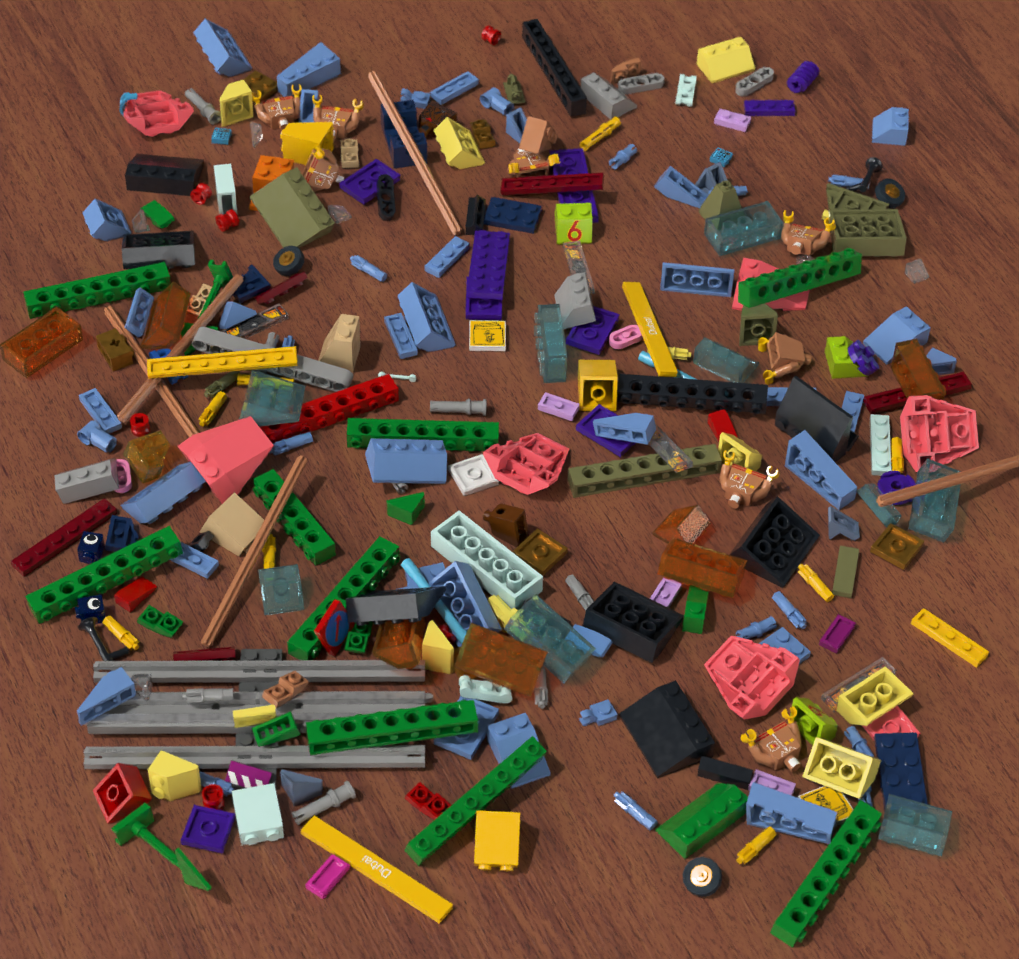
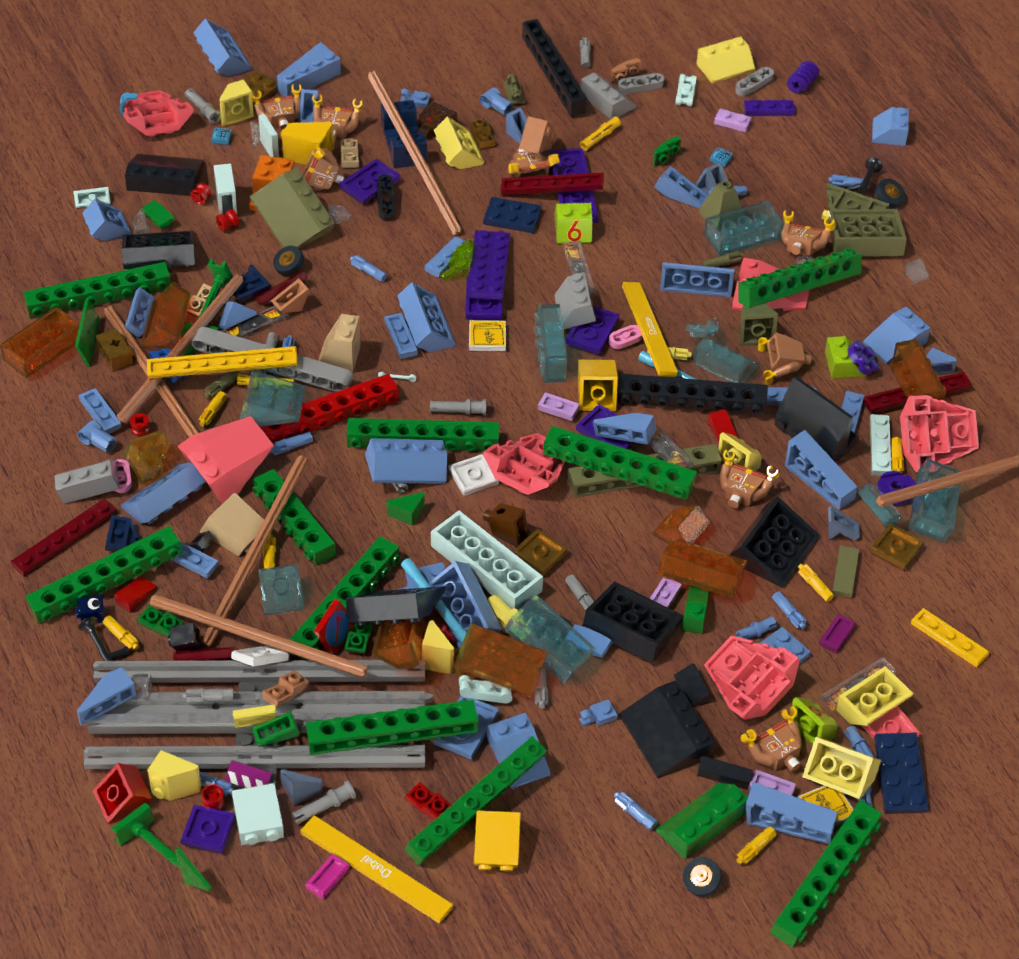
clear blue brick [77,531,105,564] -> none
medium blue plate [430,71,479,105] -> none
black piece [465,194,486,235] -> none
red wheel [481,25,501,45] -> none
medium blue pin [609,144,637,169] -> none
clear light blue slope [878,794,952,857] -> none
none -> light aqua slope [74,187,111,208]
none -> green piece [75,299,100,367]
none -> nougat axle [150,595,368,678]
none -> black brick [168,623,201,651]
none -> white tile [231,646,289,666]
none -> light aqua tile [259,114,279,157]
none -> nougat slope [271,279,310,313]
none -> clear neon green wing [441,239,474,281]
none -> green brick [543,426,697,500]
none -> light grey piece [580,37,591,69]
none -> green slope [653,136,681,167]
none -> black slope [674,663,710,707]
none -> clear light blue bracket [685,318,719,338]
none -> olive piece [702,251,744,268]

